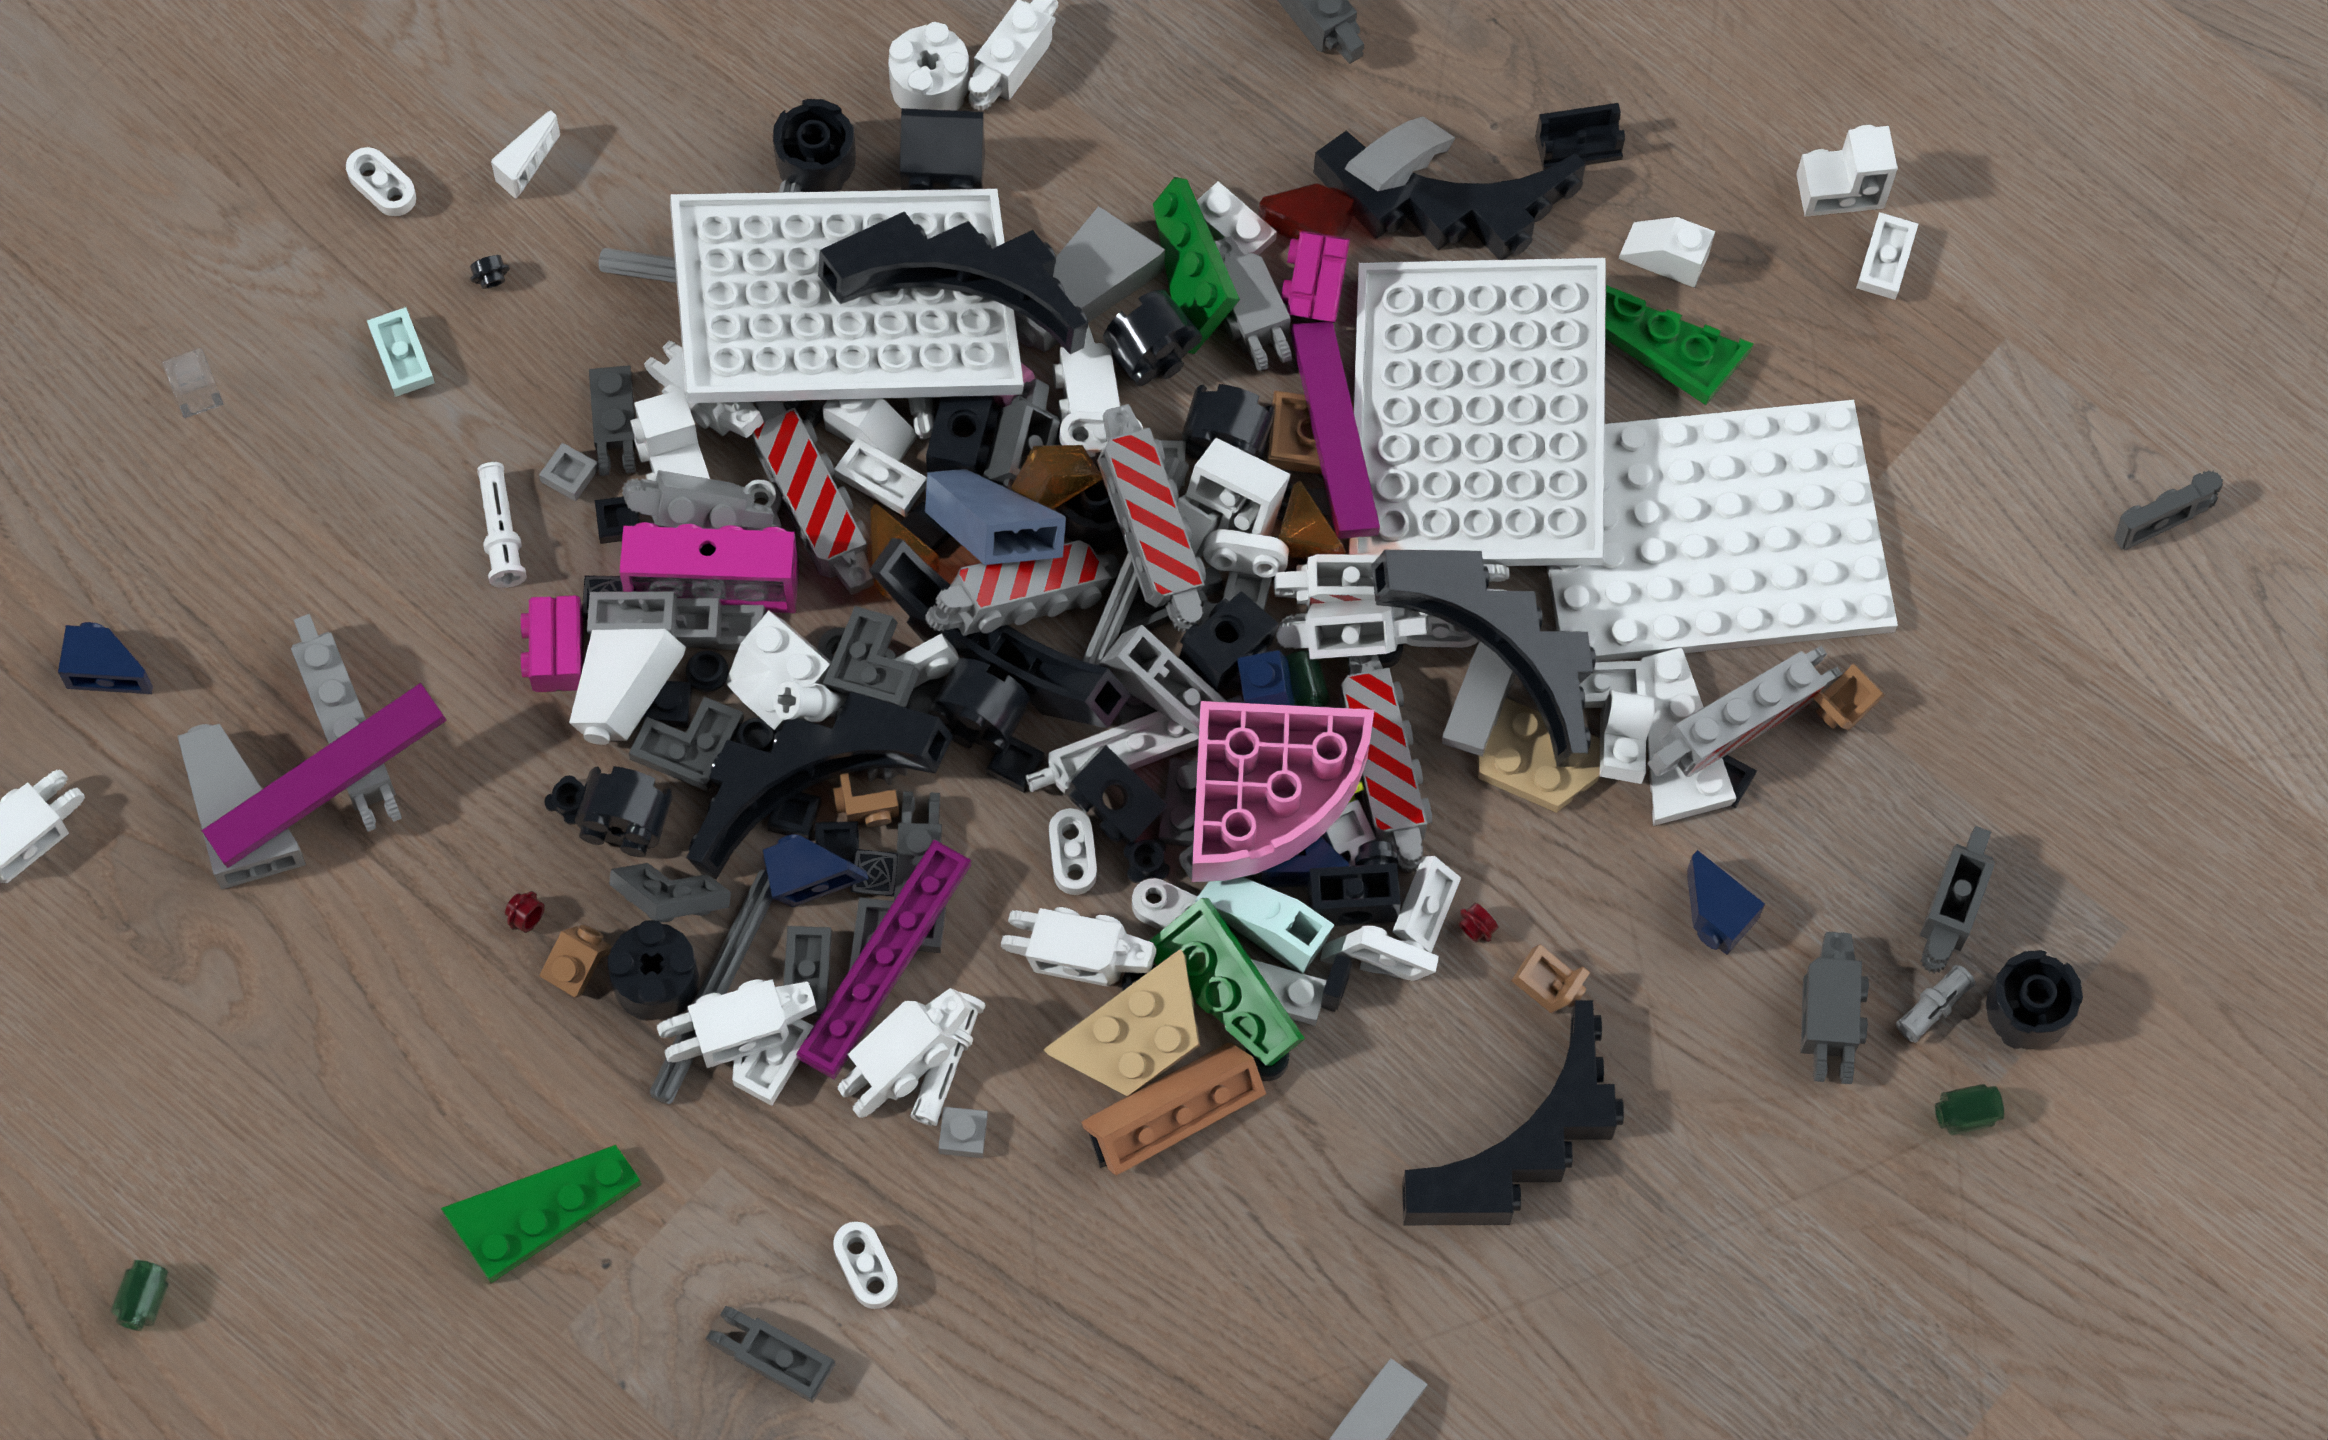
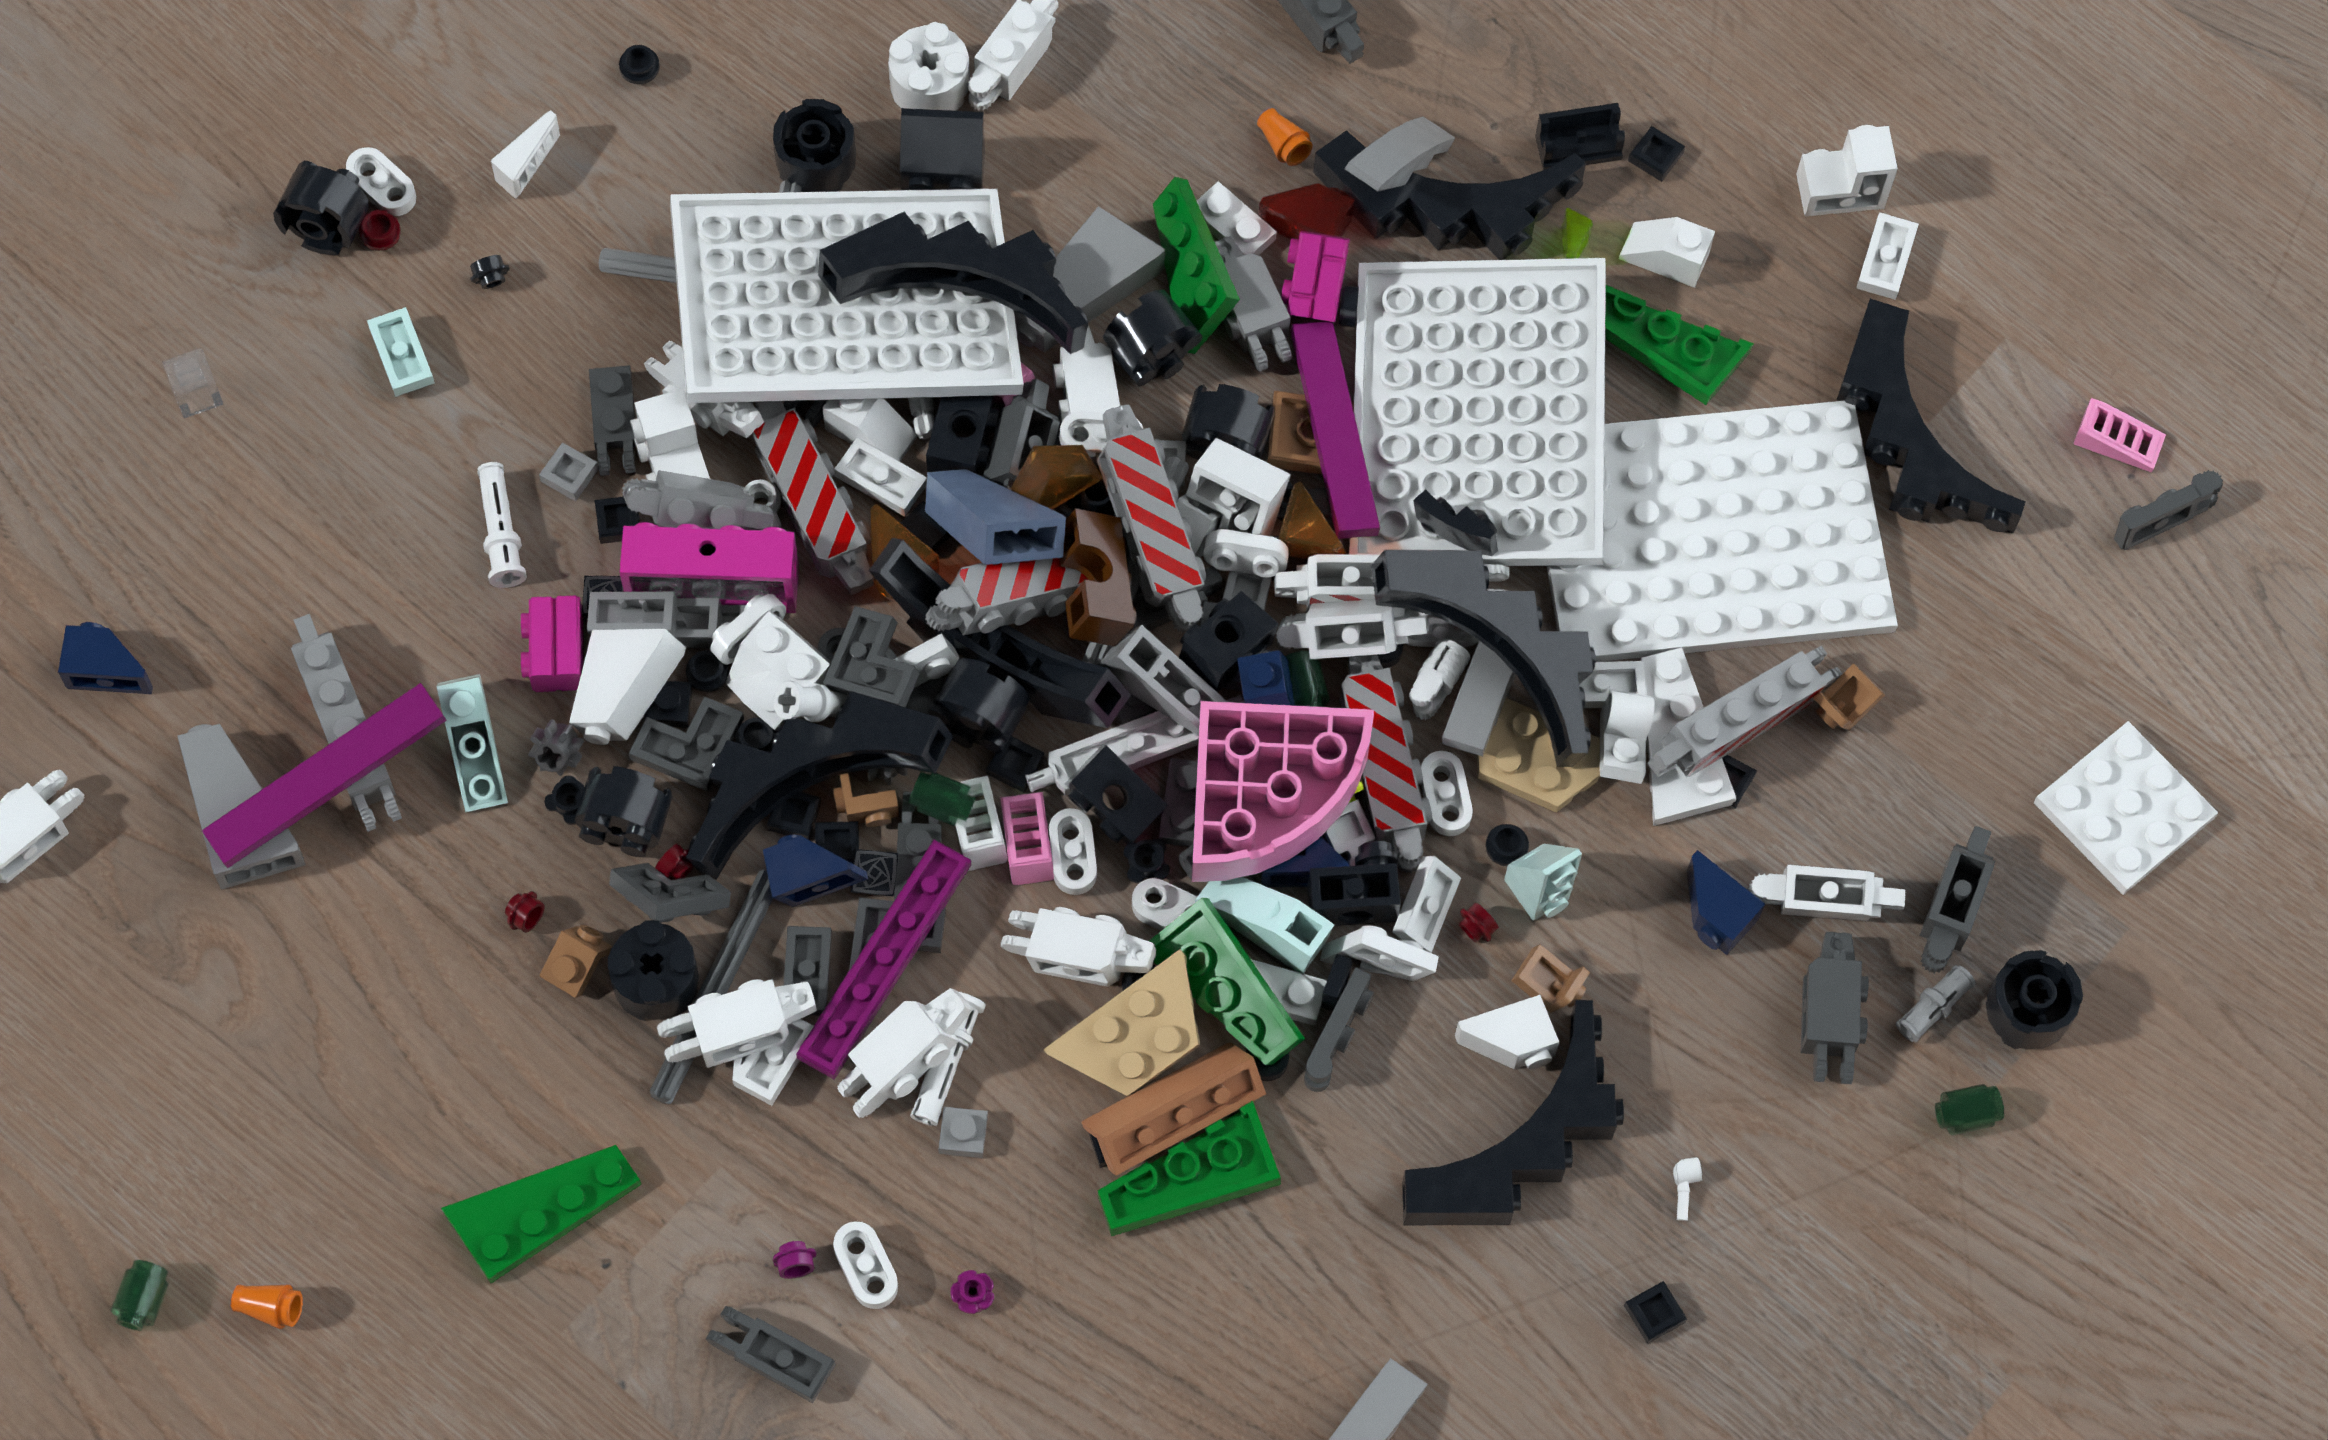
none -> orange cone [231,1285,303,1329]
none -> black brick [273,160,369,255]
none -> dark red plate [359,210,401,251]
none -> light aqua slope [437,674,508,812]
none -> flat silver gear [528,719,584,776]
none -> black plate [619,45,660,84]
none -> dark red plate [655,844,694,880]
none -> white plate [710,594,786,665]
none -> magenta plate [773,1241,817,1279]
none -> clear green brick [908,771,976,827]
none -> white slope [946,775,1008,871]
none -> magenta plate [950,1270,995,1314]
none -> bright pink slope [1000,792,1054,885]
none -> reddish brown arch [1060,508,1136,646]
none -> green wing [1097,1101,1281,1237]
none -> orange cone [1257,108,1313,166]
none -> dark grey plate [1304,968,1374,1092]
none -> black tile [1339,285,1359,328]
none -> white hinge [1409,638,1471,721]
none -> black slope [1413,489,1498,556]
none -> white plate [1421,751,1473,836]
none -> white slope [1455,995,1559,1070]
none -> black plate [1485,824,1529,866]
none -> light aqua slope [1504,843,1582,921]
none -> clear neon green slope [1562,208,1593,259]
none -> black tile [1624,1281,1687,1344]
none -> black tile [1628,126,1685,182]
none -> white hand [1673,1157,1702,1221]
none -> white hinge [1748,865,1906,921]
none -> black arch [1837,298,2026,533]
none -> white plate [2033,721,2218,895]
none -> bright pink slope [2073,398,2166,473]

